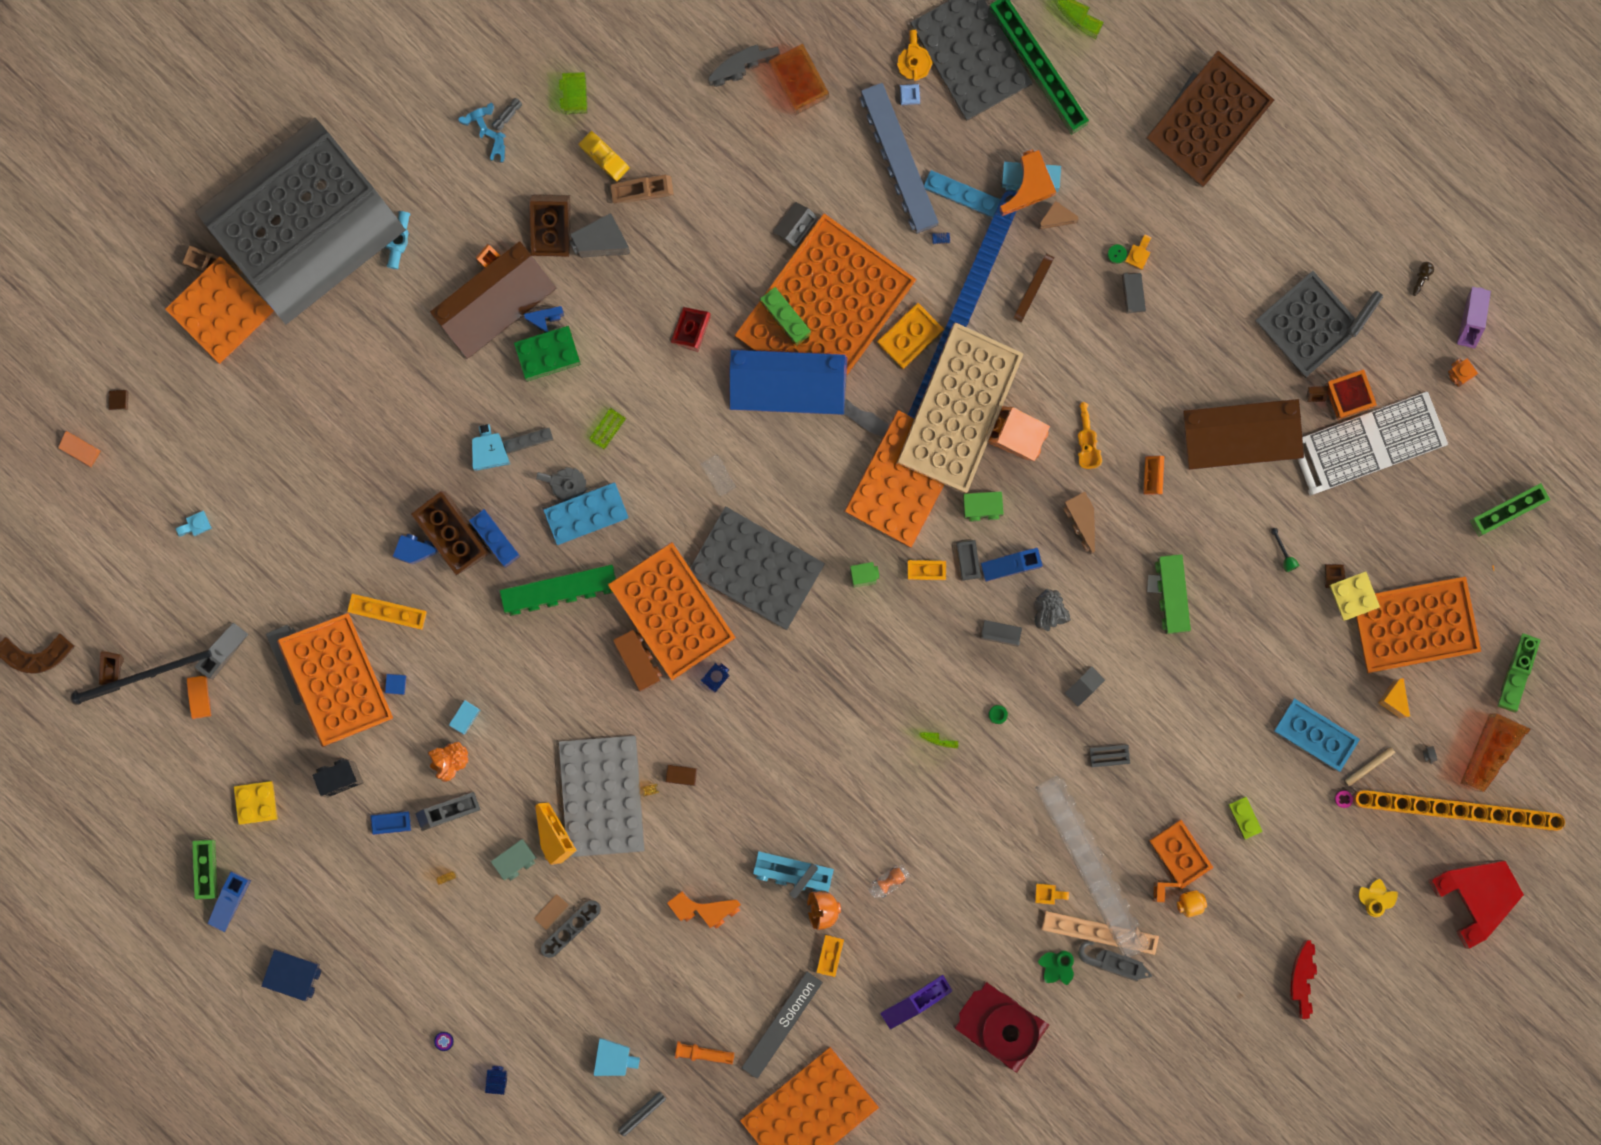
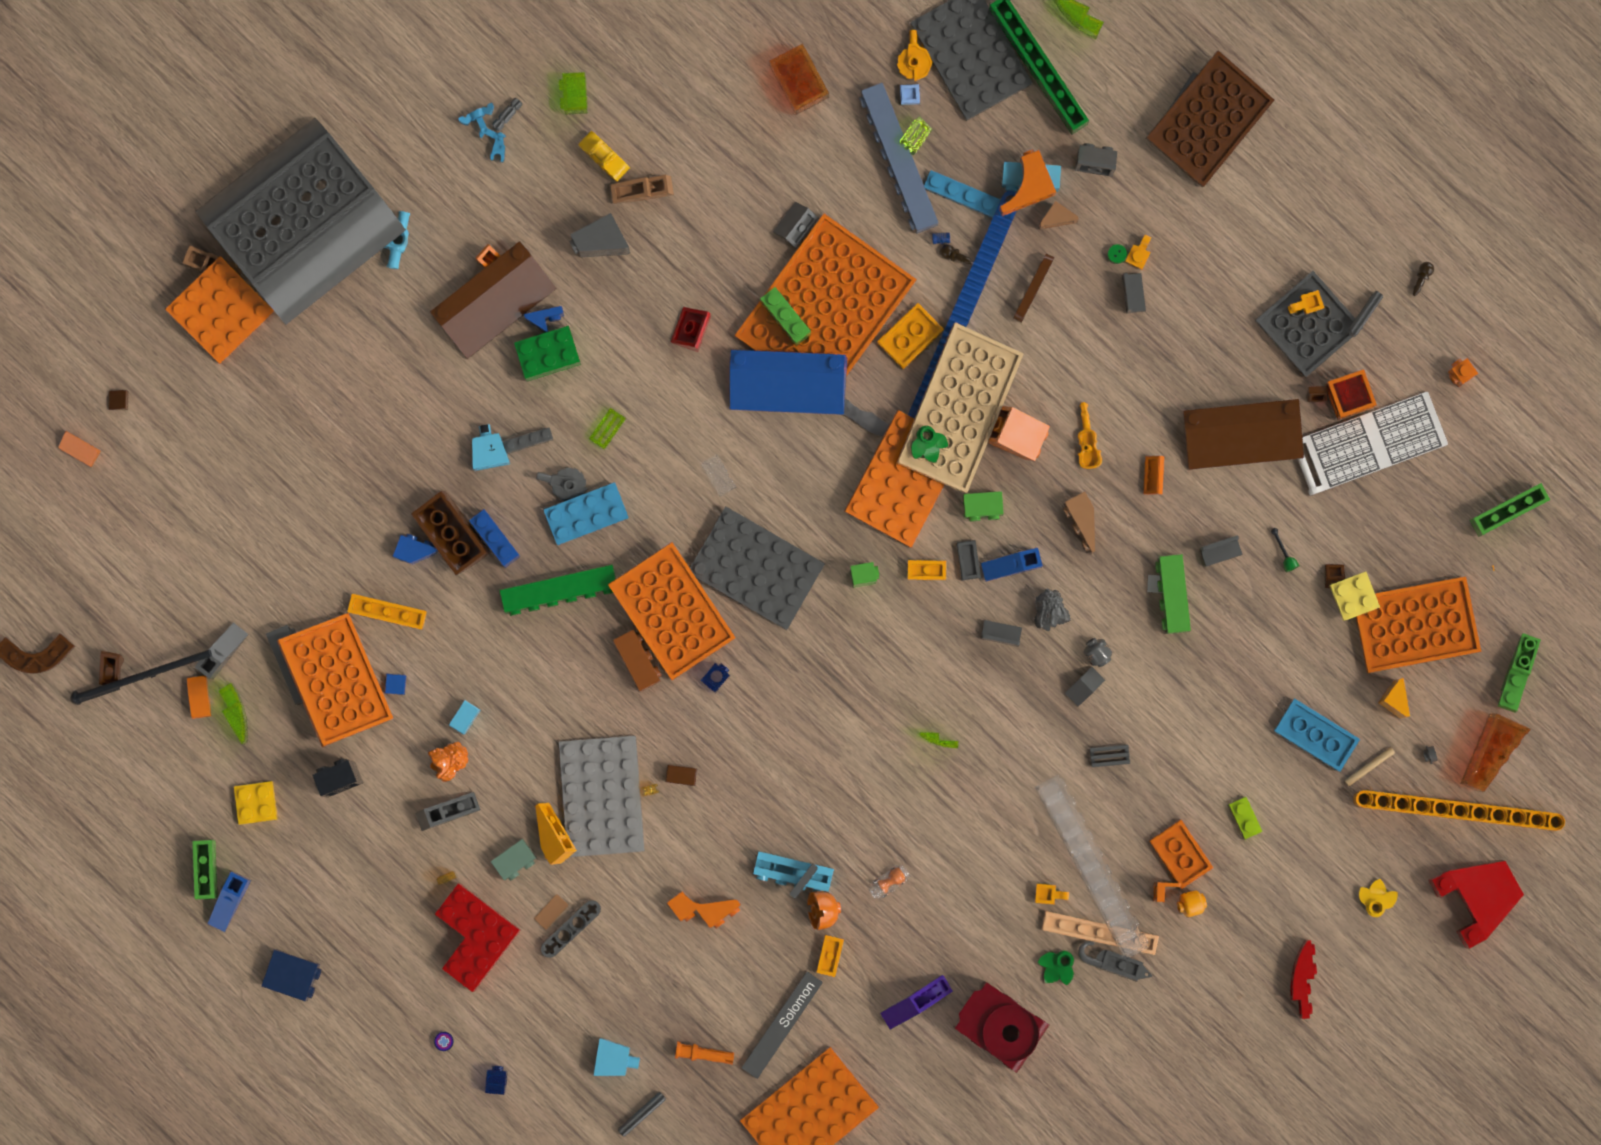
medium azure plate [176,510,212,537] -> none
blue tile [371,811,411,835] -> none
reddish brown slope [530,195,571,257] -> none
dark grey slope [708,44,780,87] -> none
green tile [988,705,1008,724] -> none
dark pink bush [1335,791,1353,808] -> none
medium lavender slope [1457,287,1491,349] -> none
none -> clear neon green slope [218,683,248,745]
none -> red brick [435,883,521,992]
none -> clear neon green tile [899,116,933,155]
none -> green plate [911,426,948,463]
none -> dark brown bar [940,244,973,264]
none -> dark grey slope [1075,143,1117,177]
none -> dark grey head [1084,638,1112,667]
none -> dark grey panel [1200,535,1243,567]
none -> light orange plate [1288,290,1324,315]

